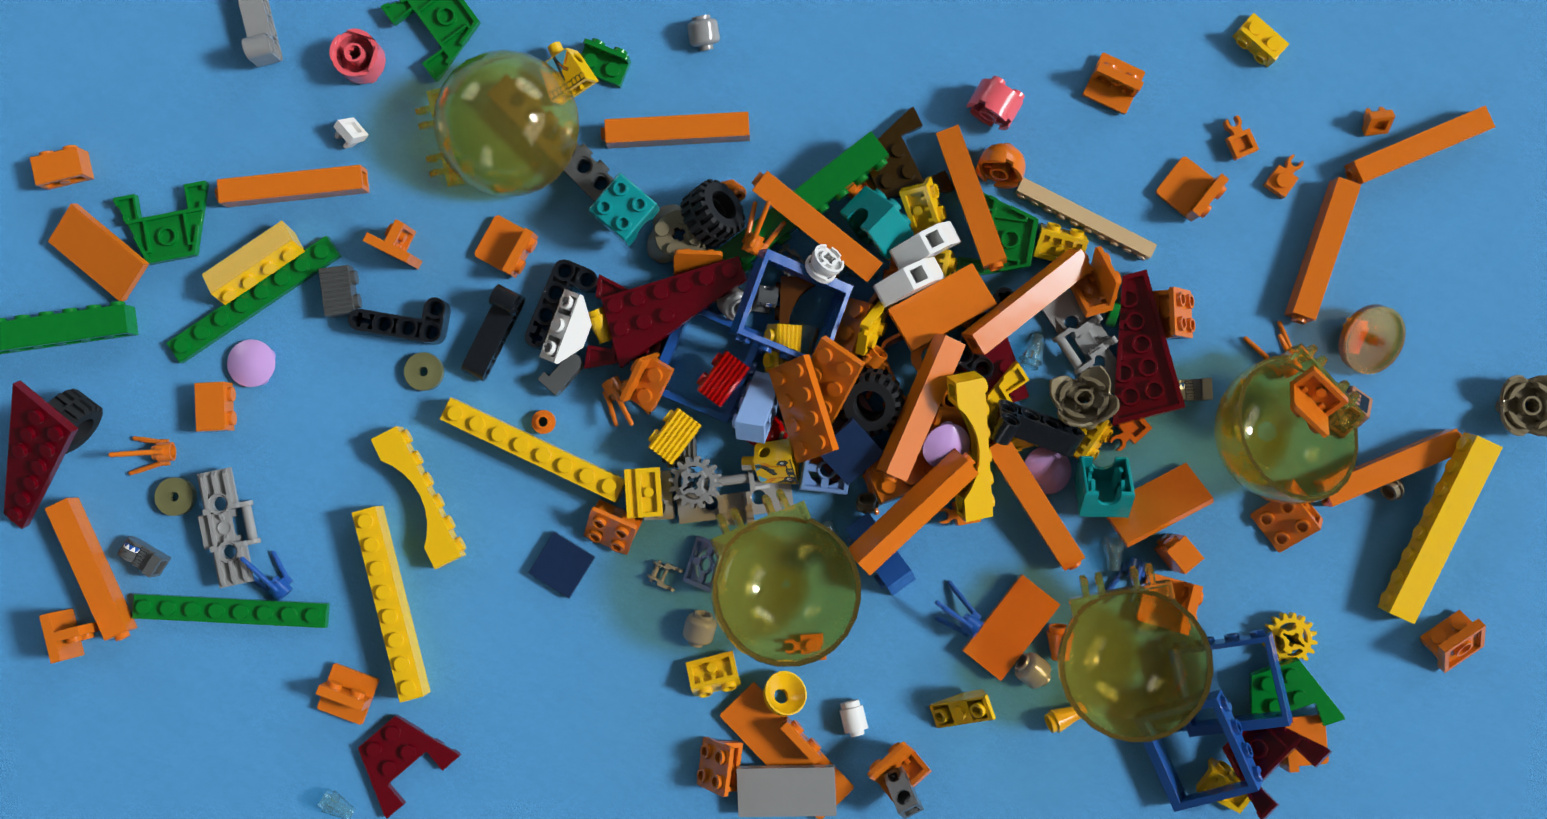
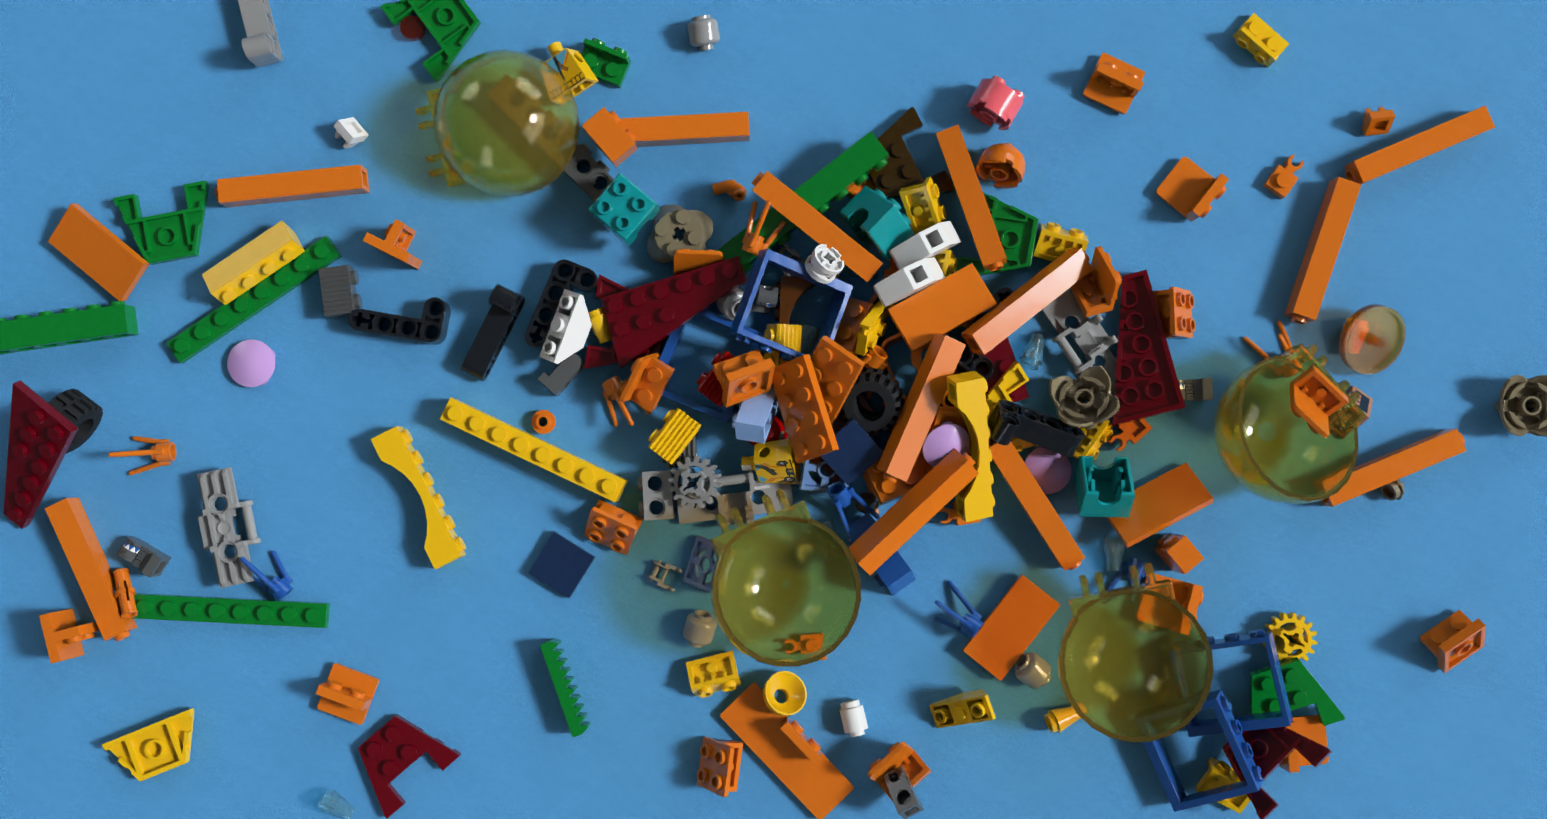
orange brick [30,145,94,190] -> none
olive piece [154,477,197,516] -> none
orange brick [194,382,237,432] -> none
coral brick [329,29,386,84] -> none
yellow brick [352,506,431,703] -> none
olive piece [404,352,444,391] -> none
orange bracket [475,215,538,278] -> none
yellow plate [624,467,663,519] -> none
black tyre [680,179,745,247] -> none
light grey piece [736,765,837,817] -> none
tan piece [1014,177,1157,260] -> none
orange cone [1046,623,1071,661] -> none
green tile [1105,303,1121,327] -> none
orange plate [1223,115,1259,161] -> none
orange bracket [1250,481,1323,552] -> none
yellow brick [1377,432,1503,624] -> none
none -> yellow wing [102,708,194,782]
none -> orange pin [113,568,138,619]
none -> clear red tile [400,15,426,41]
none -> green gear [540,638,591,737]
none -> orange brick [581,107,638,168]
none -> orange bracket [713,349,775,407]
none -> blue plant [827,482,880,535]

